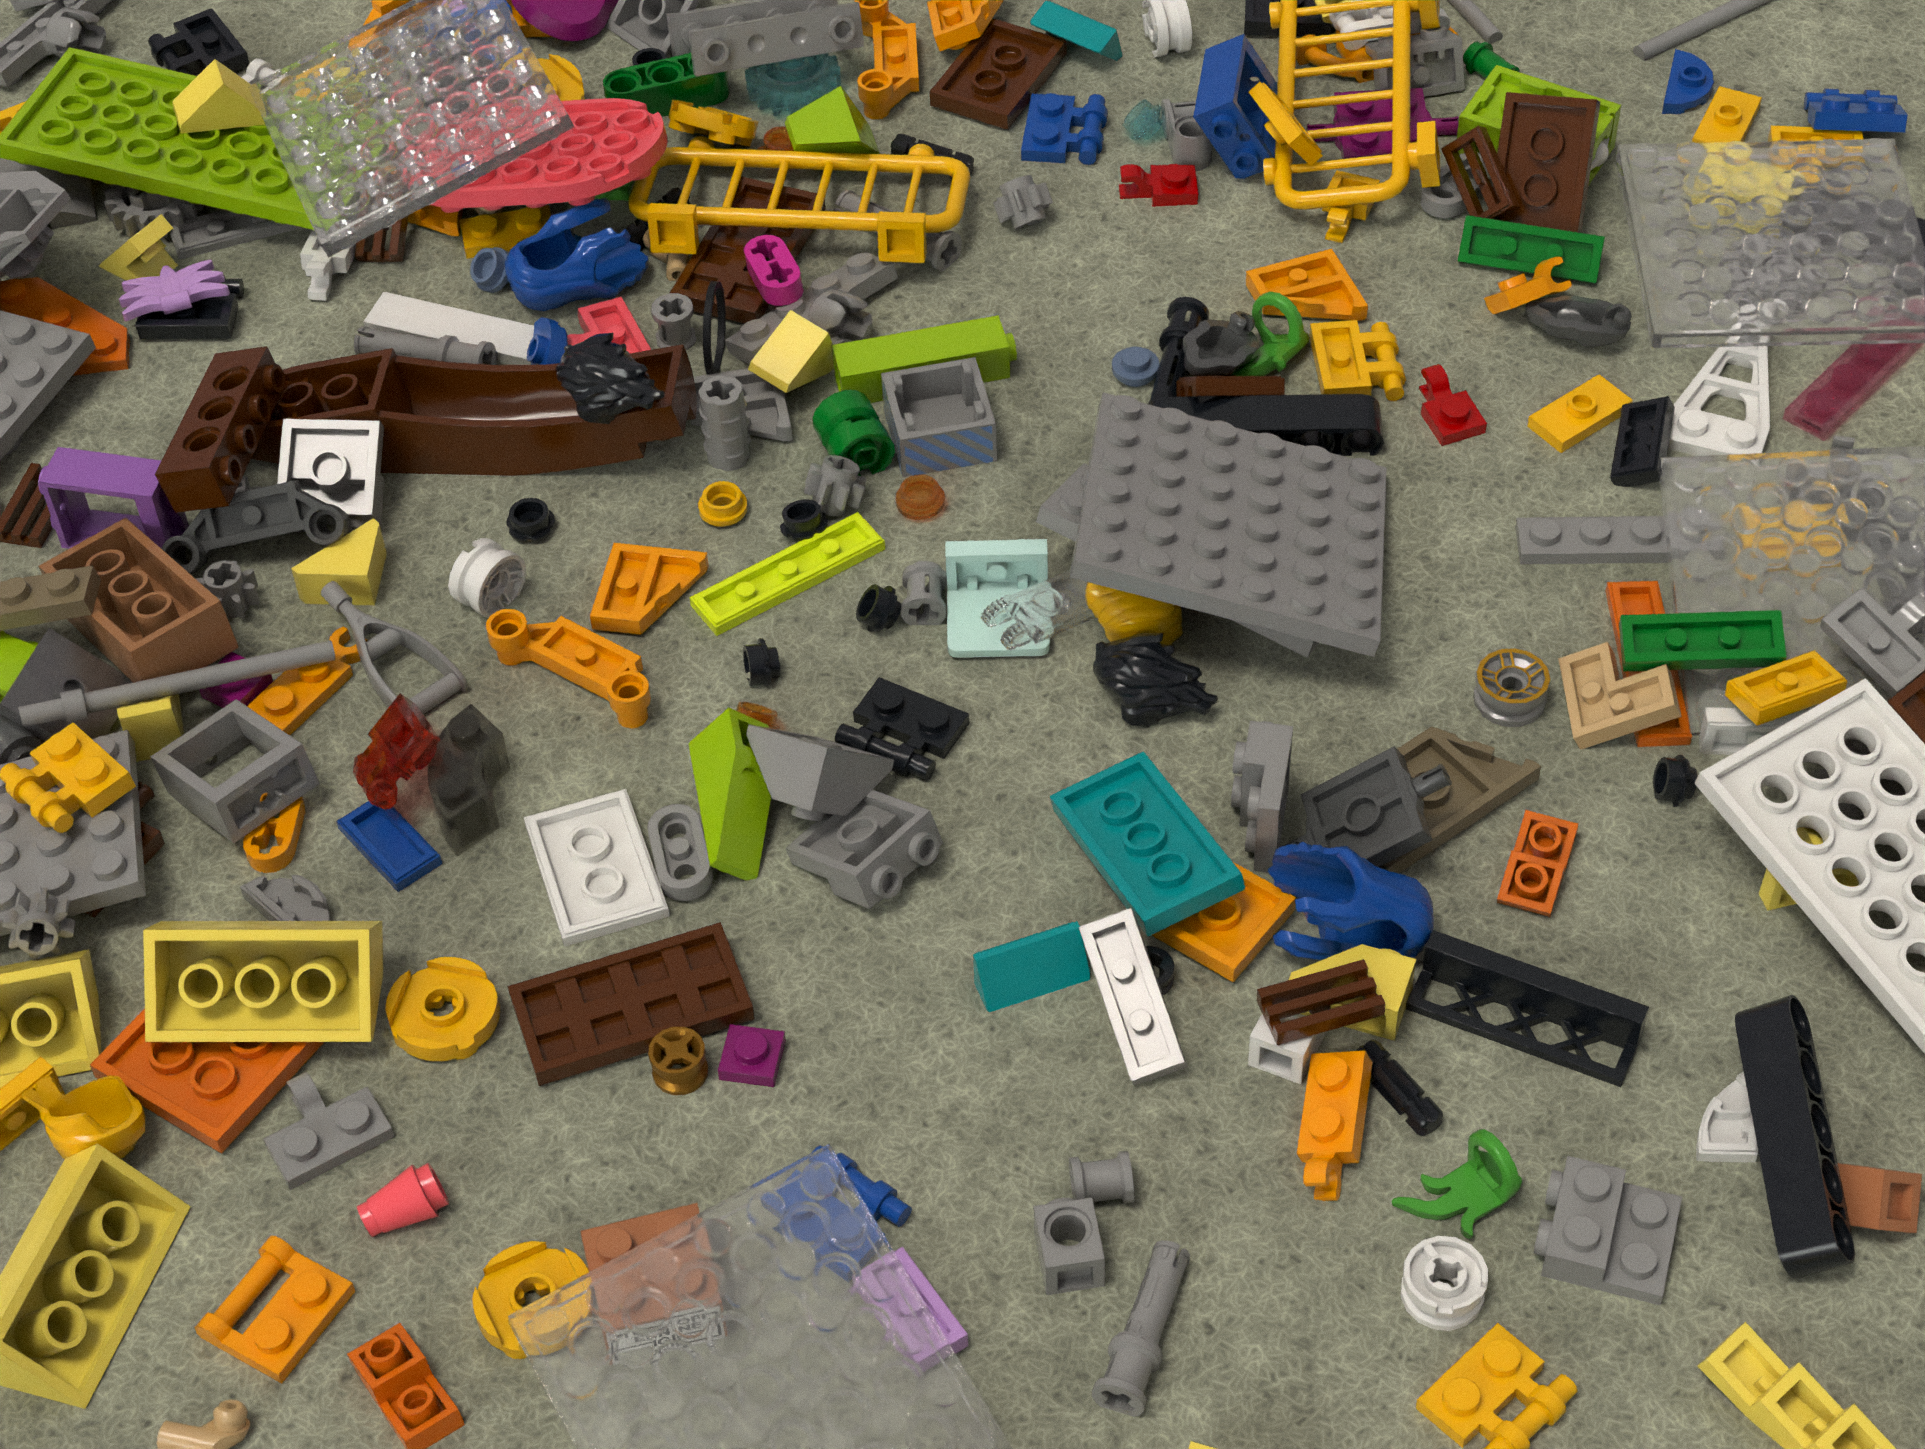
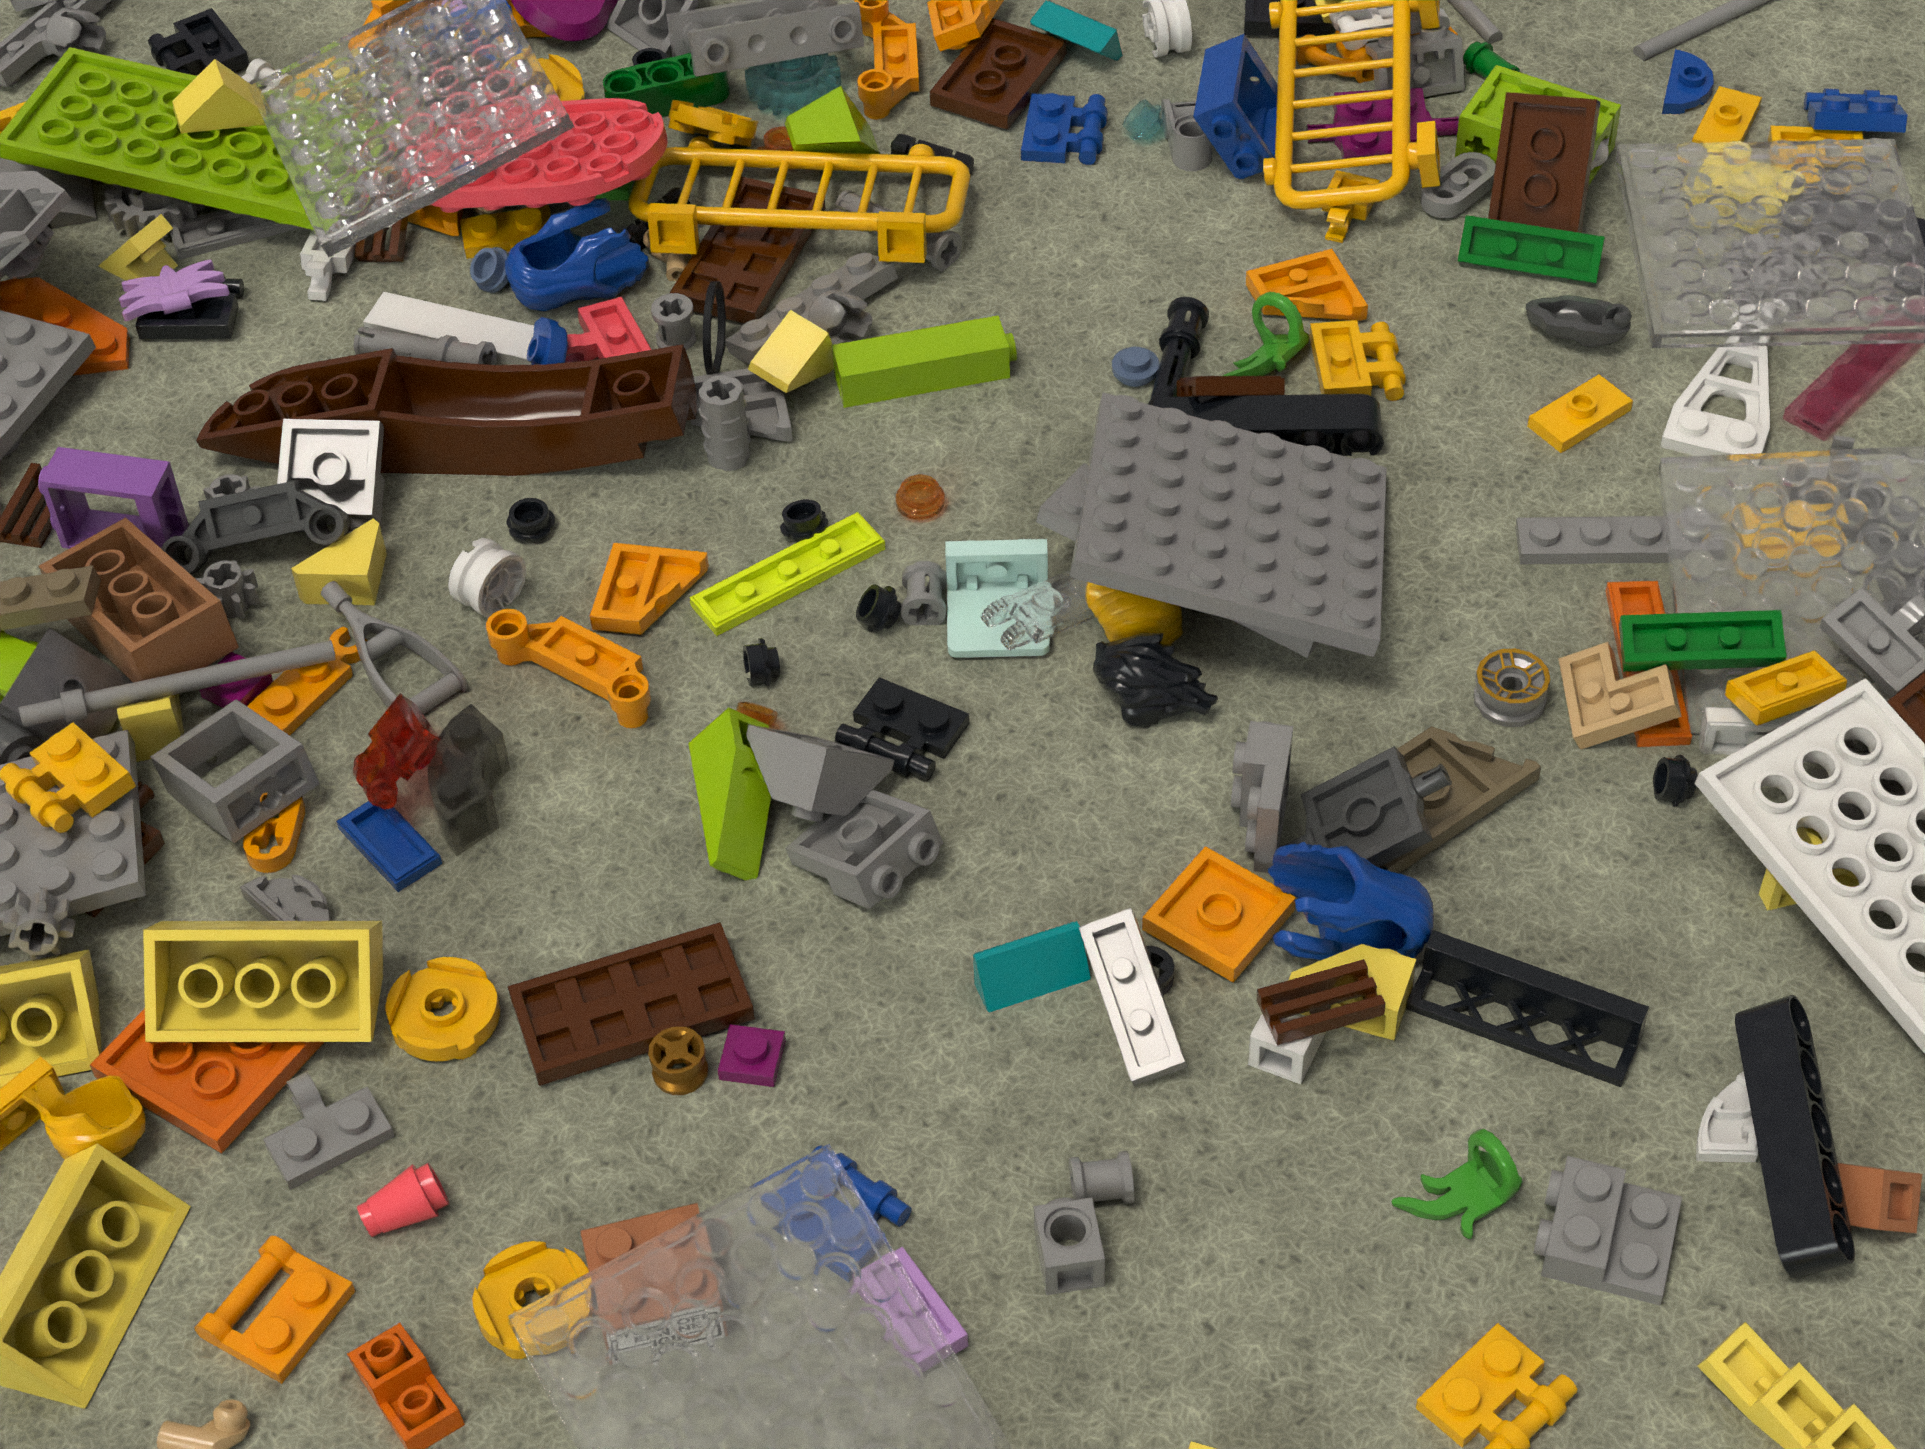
reddish brown brick [155,346,286,513] -> none
white tile [524,789,670,947] -> none
black hair [555,333,665,424] -> none
light grey plate [647,804,713,901] -> none
yellow plate [698,481,748,527] -> none
dark pink beam [744,235,804,306] -> none
light grey gear [804,455,866,516] -> none
green wheel [812,390,895,476] -> none
light grey container [881,357,997,478] -> none
light grey gear [993,175,1053,230] -> none
teal plate [1050,751,1245,937] -> none
light grey pin [1092,1240,1190,1417] -> none
red plate [1119,164,1198,207] -> none
dark grey arm [1182,311,1259,376] -> none
yellow plate [1248,82,1323,166] -> none
light orange plate [1297,1050,1373,1201] -> none
black axle [1356,1040,1443,1136] -> none
white wheel [1401,1236,1488,1331] -> none
red plate [1419,364,1487,446] -> none
reddish brown tile [1441,125,1520,220] -> none
light orange plate [1484,257,1572,314] -> none
orange slope [1497,810,1579,917] -> none
black plate [1610,396,1675,487] -> none

